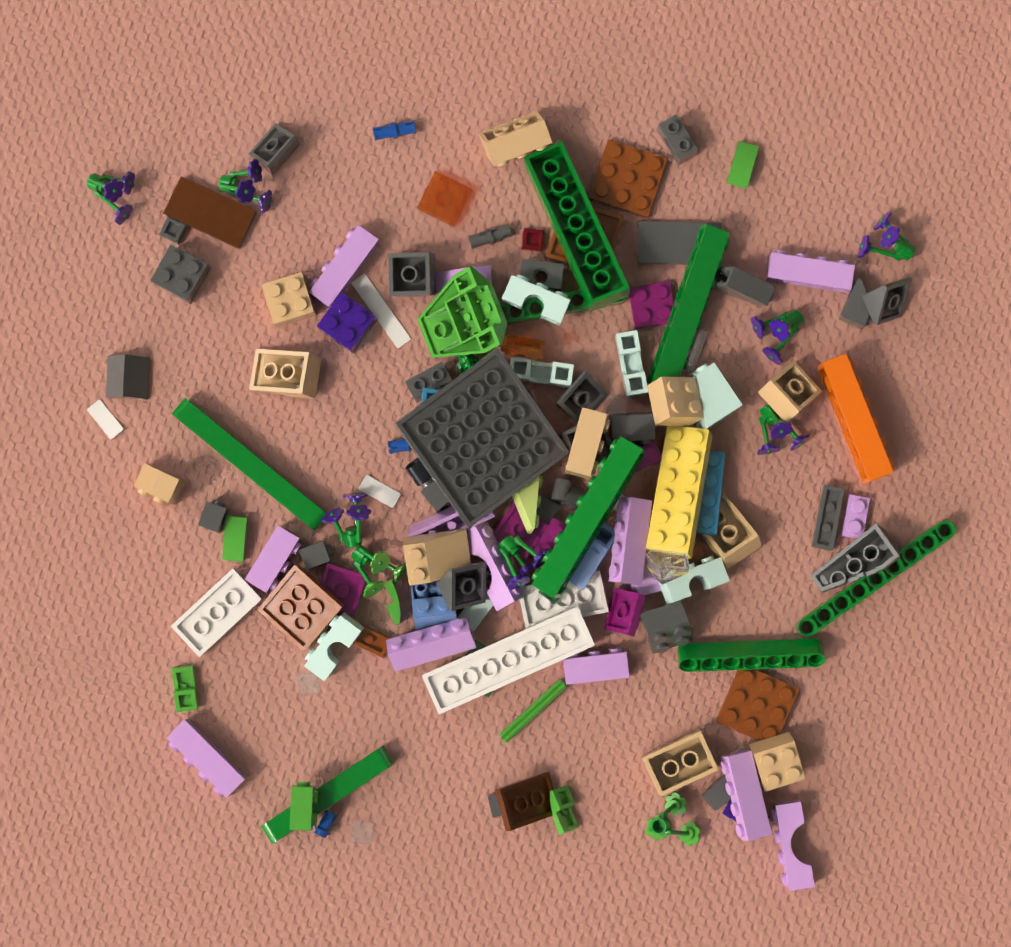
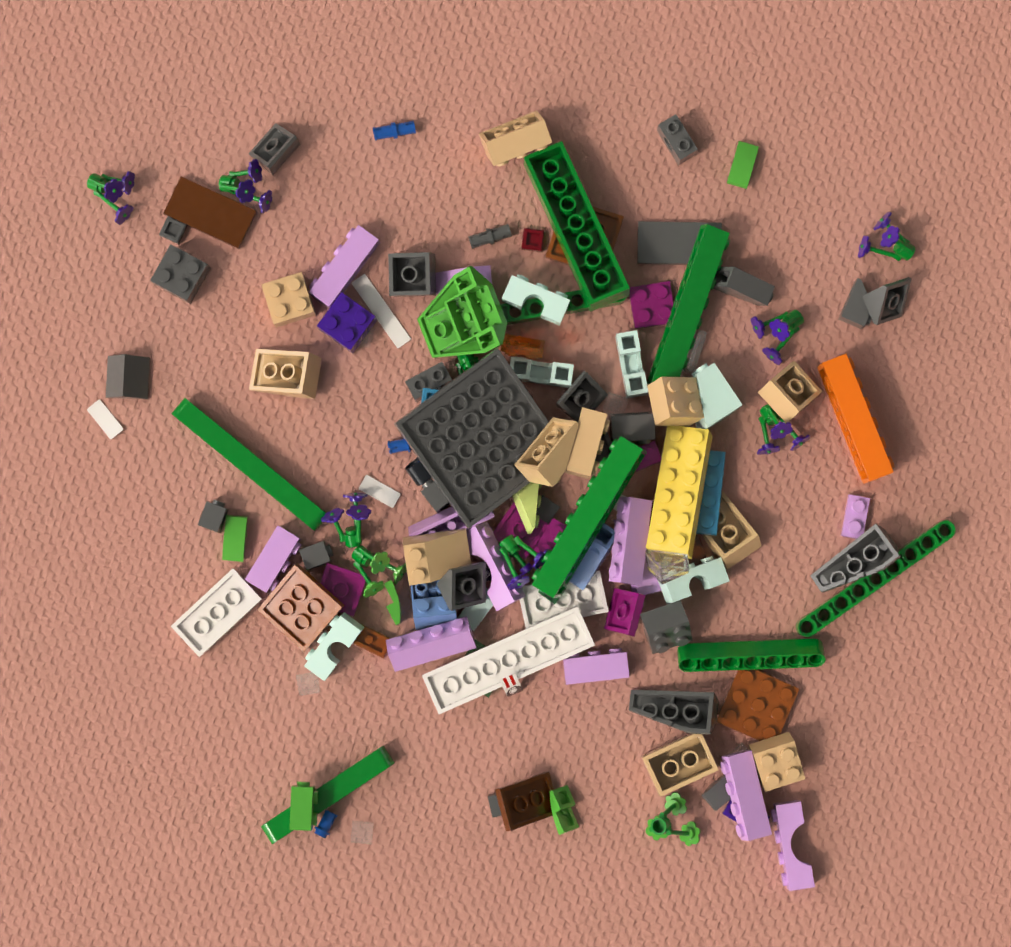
tan brick [134,463,186,506] -> none
lavender brick [167,719,247,798] -> none
bright green slope [171,665,198,712] -> none
clear orange plate [417,171,473,227] -> none
bright green axle [500,679,567,743] -> none
dark grey brick [520,259,564,293] -> none
dark grey piece [551,479,587,509] -> none
dark orange plate [589,139,667,218] -> none
lavender brick [766,250,855,293] -> none
dark grey plate [811,485,845,551] -> none
none -> sticker [500,674,523,697]
none -> tan slope [515,418,579,487]
none -> dark grey wedge [629,690,719,734]

